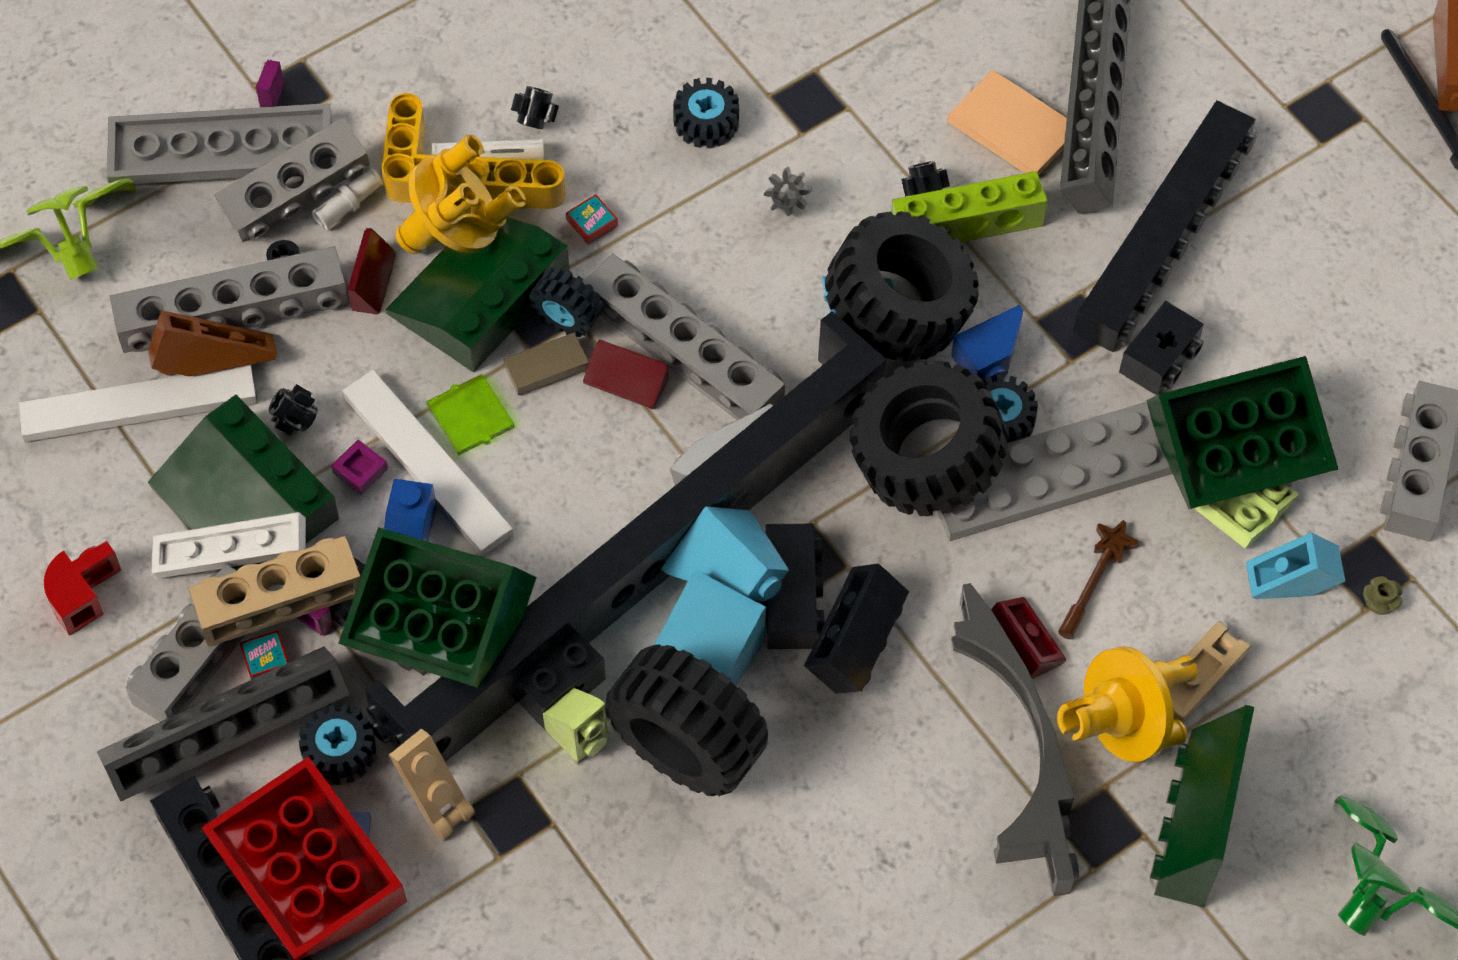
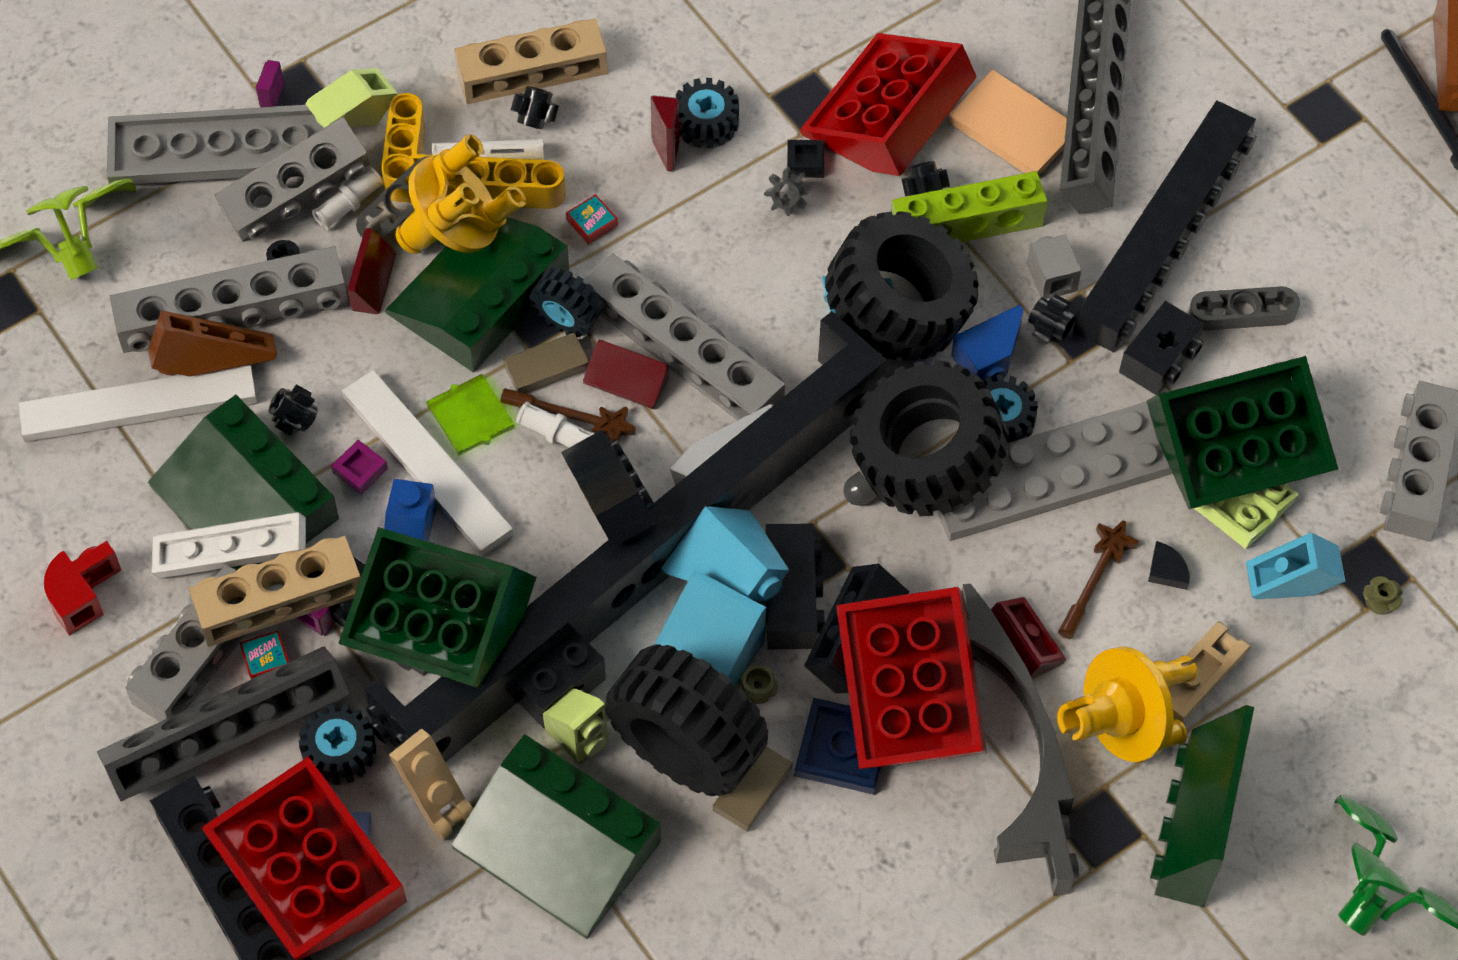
none -> yellowish green slope [305,68,398,128]
none -> dark grey beam [356,156,429,239]
none -> slope [452,734,661,939]
none -> tan brick [454,18,608,104]
none -> reddish brown piece [500,388,636,441]
none -> white pin [516,401,595,448]
none -> black brick [561,430,656,548]
none -> dark red slope [650,95,680,172]
none -> dark tan tile [713,746,793,832]
none -> olive plate [738,665,778,704]
none -> black tile [787,140,824,178]
none -> dark blue tile [794,697,881,795]
none -> red slope [800,33,977,176]
none -> red slope [836,587,987,769]
none -> dark grey hinge [843,471,877,506]
none -> light grey brick [1027,234,1082,299]
none -> black gear [1028,294,1076,344]
none -> black tile [1148,541,1190,590]
none -> dark grey beam [1188,286,1300,330]

